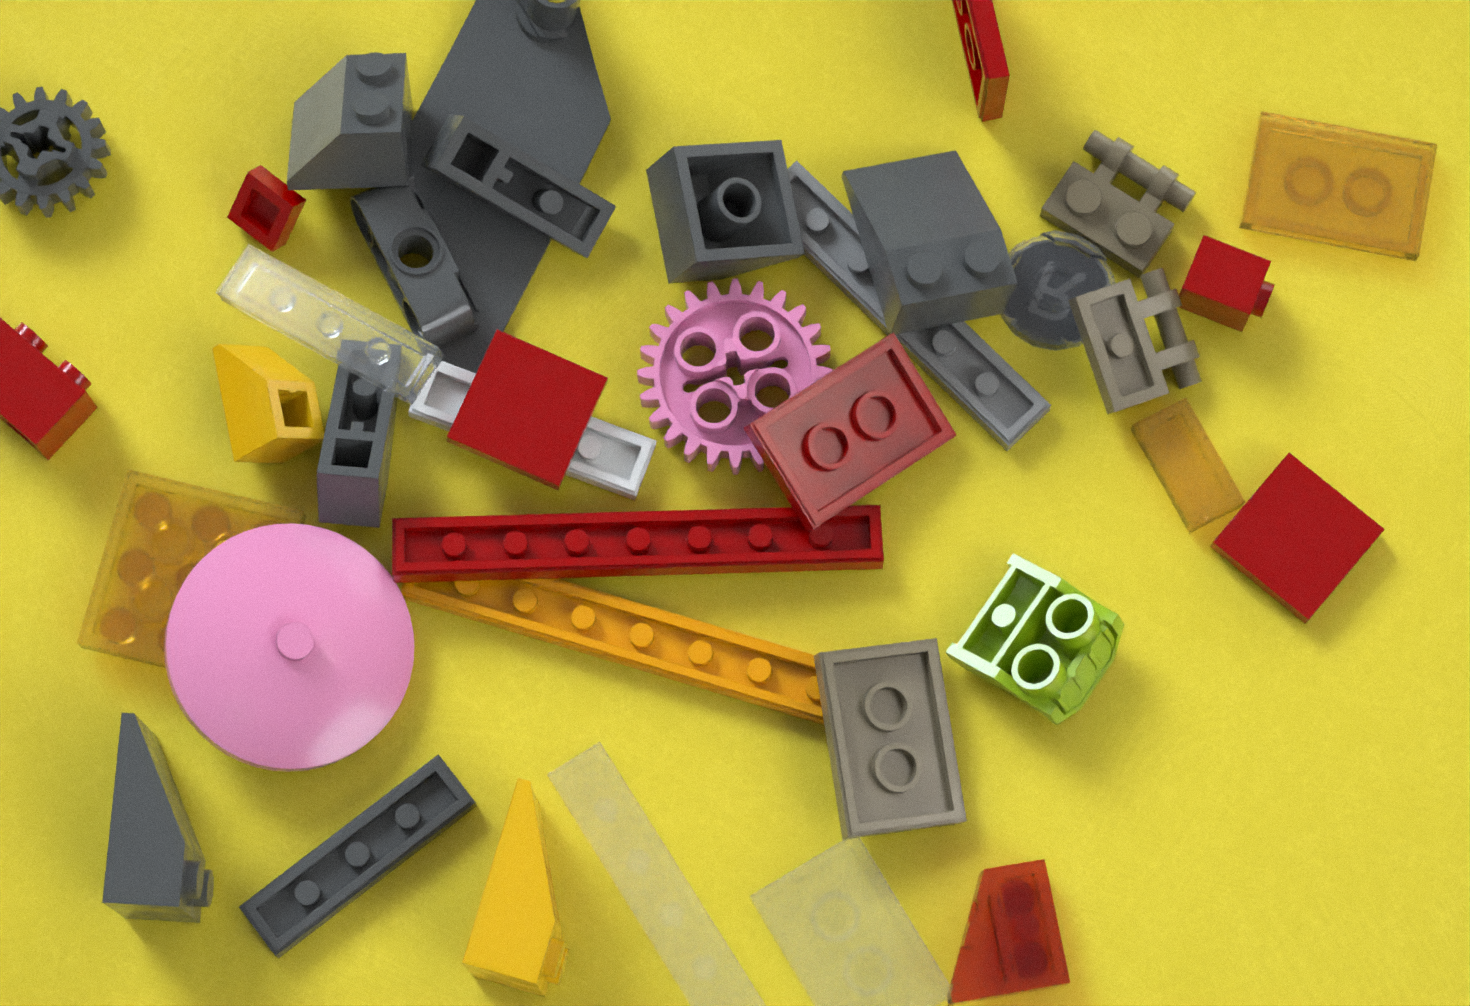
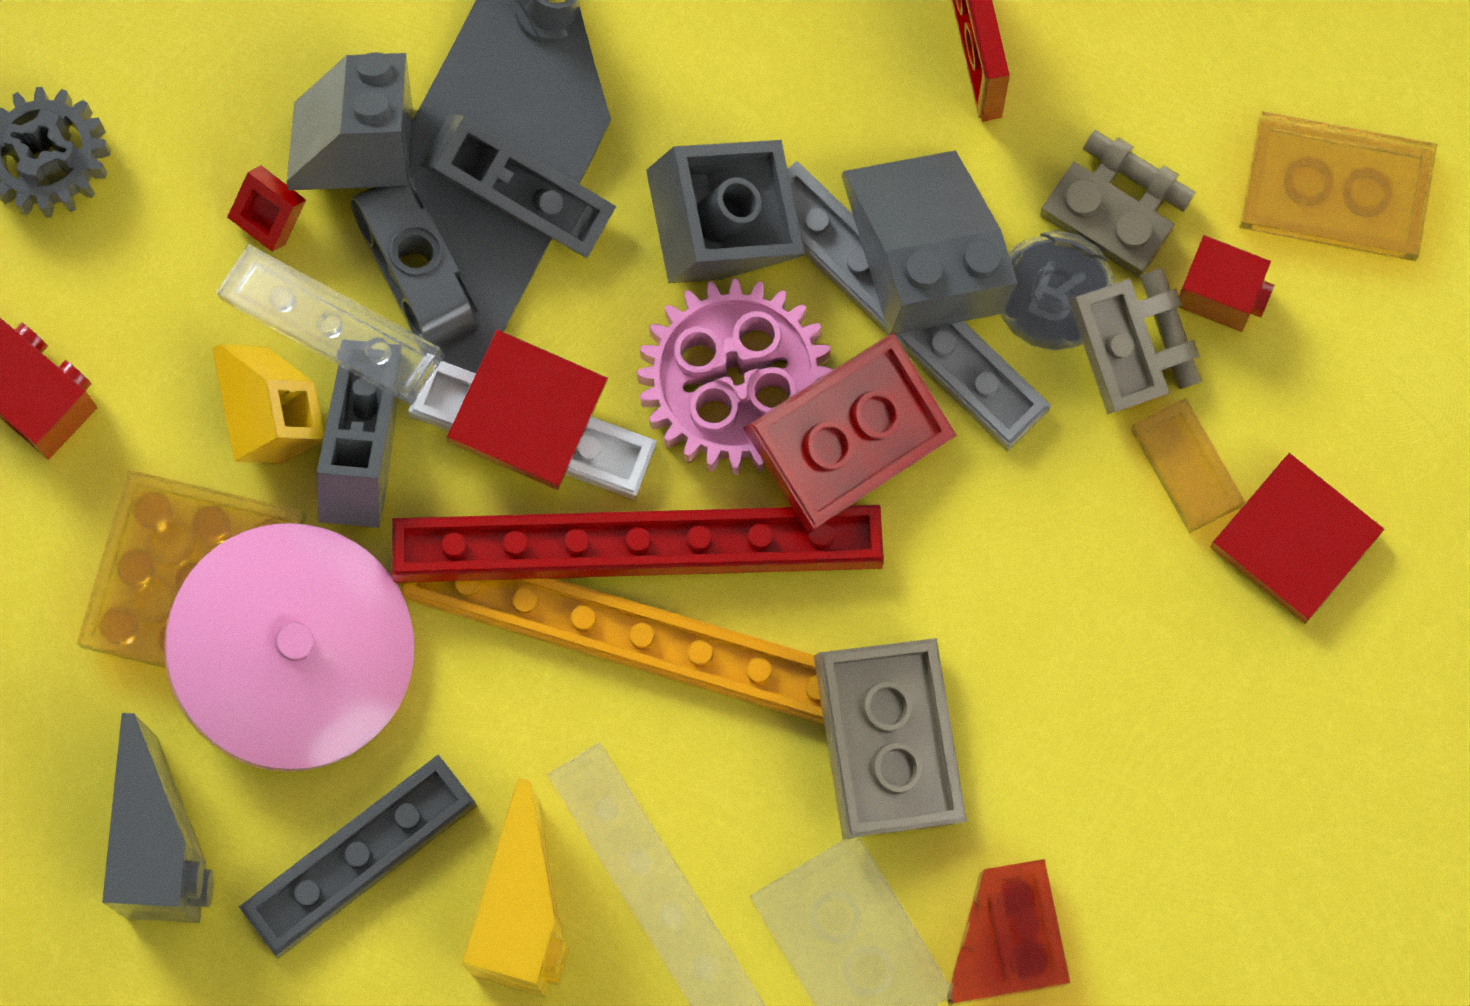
lime slope [946,553,1124,725] -> none

